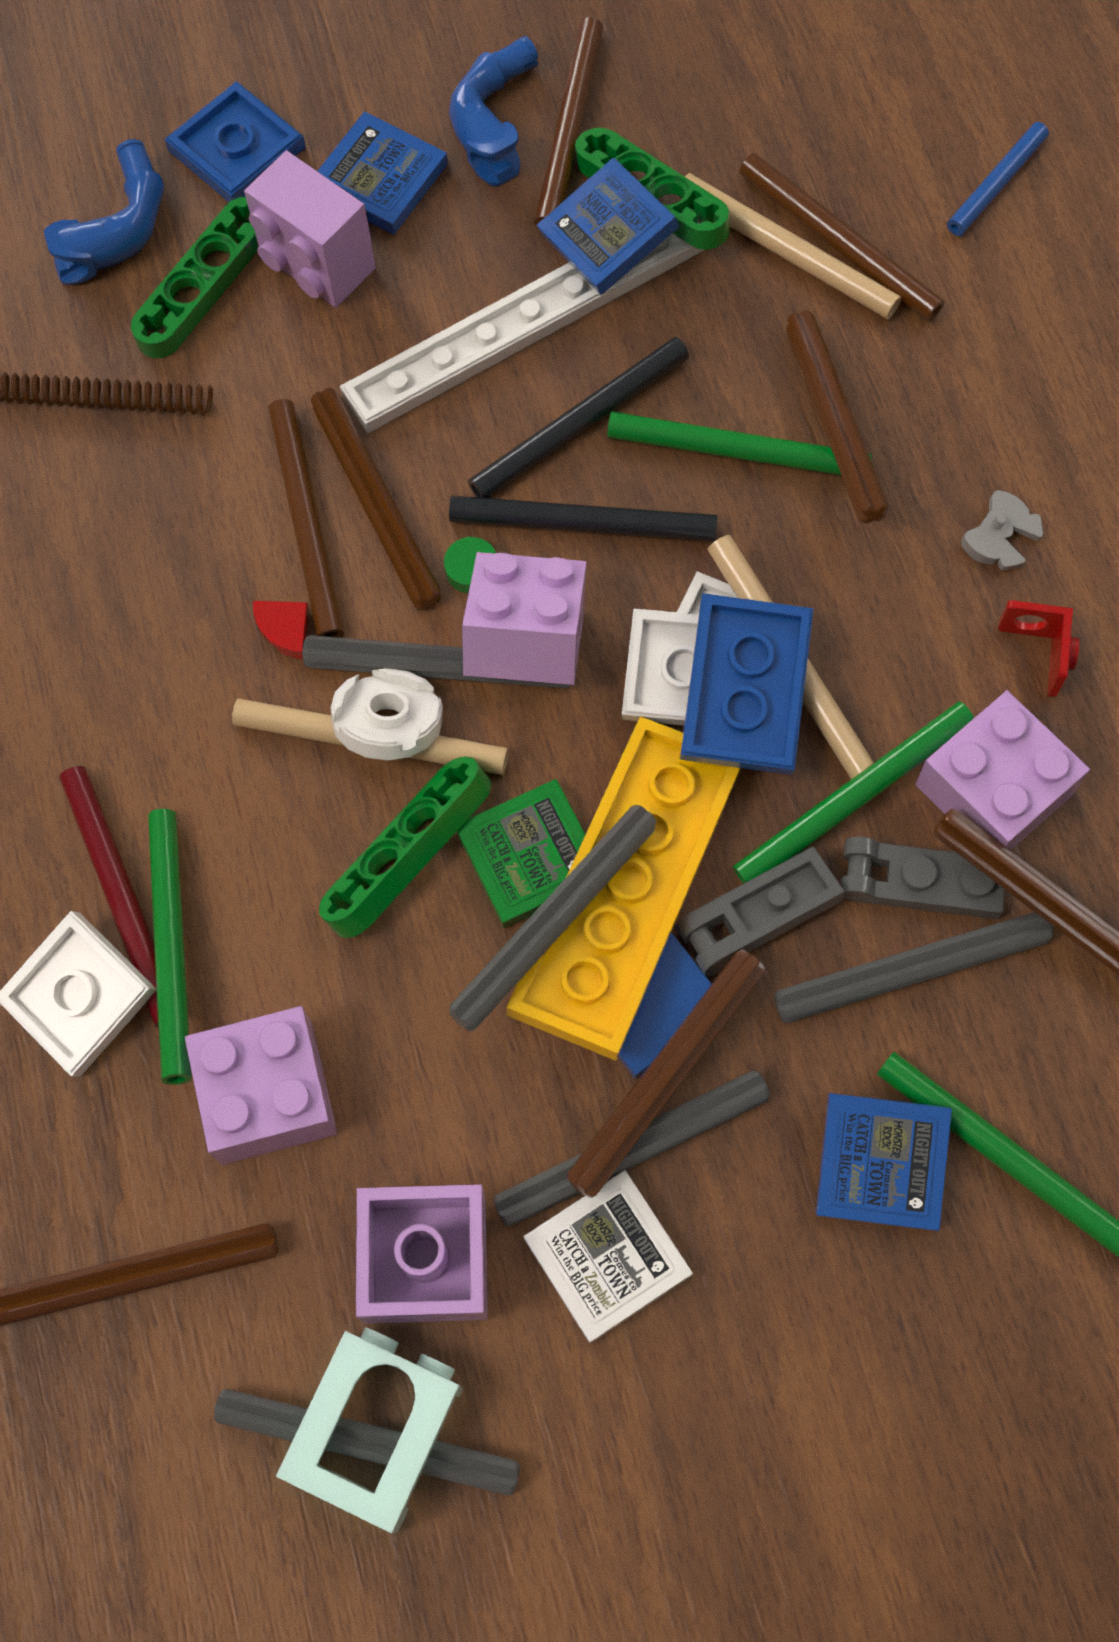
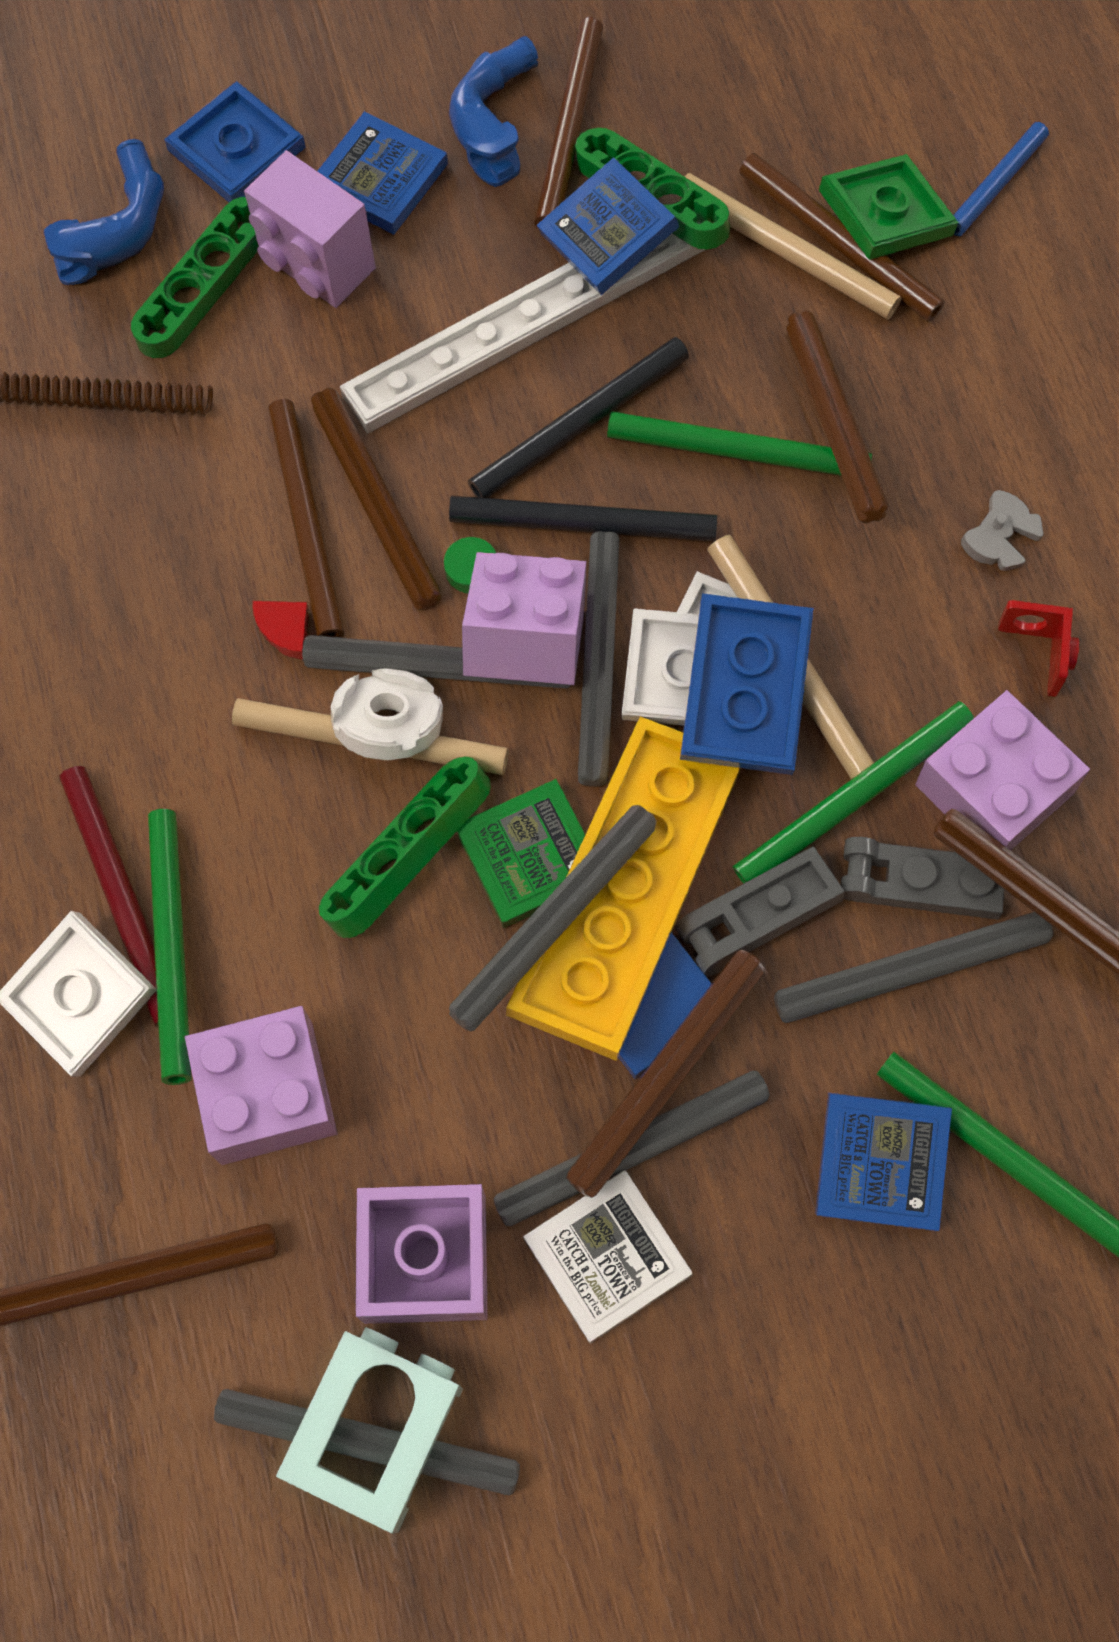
none -> dark grey axle [578,531,619,787]
none -> green tile [818,154,959,260]

